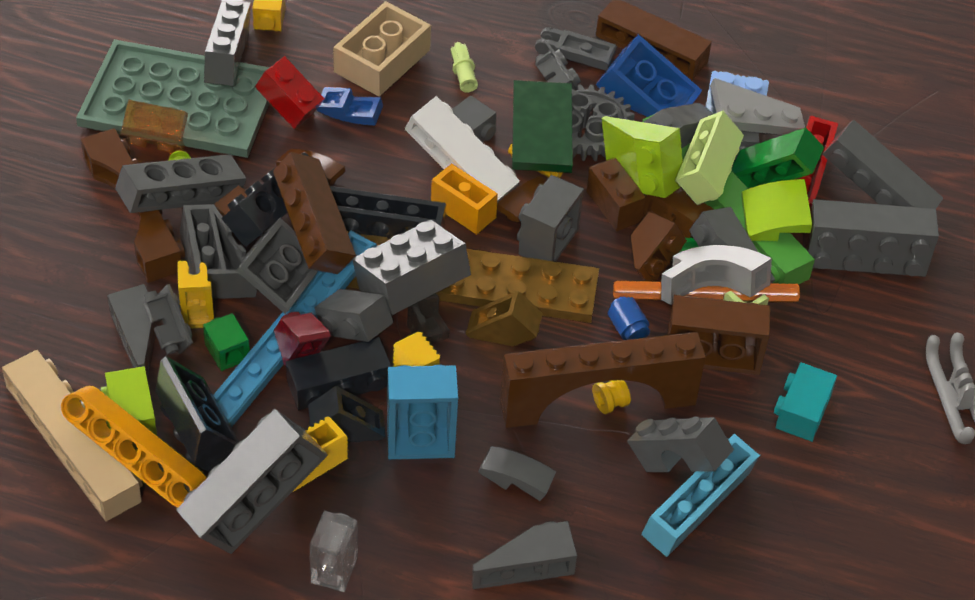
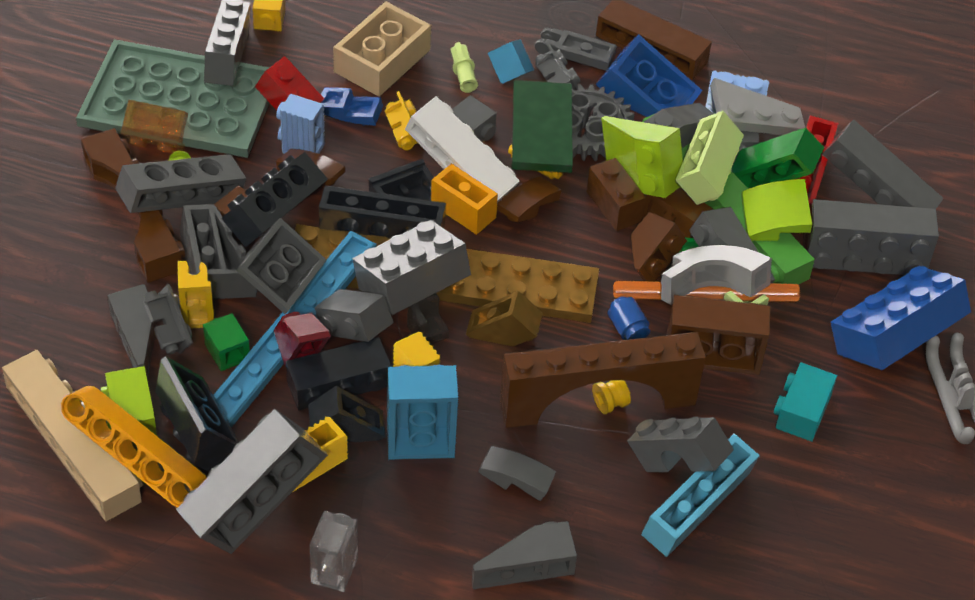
reddish brown brick [273,152,356,274] -> none
dark grey brick [517,175,584,262] -> none
none -> light blue brick [276,94,325,154]
none -> black hinge [369,159,434,201]
none -> yellow hinge [385,91,424,151]
none -> dark azure panel [488,39,534,83]
none -> blue brick [830,266,971,370]

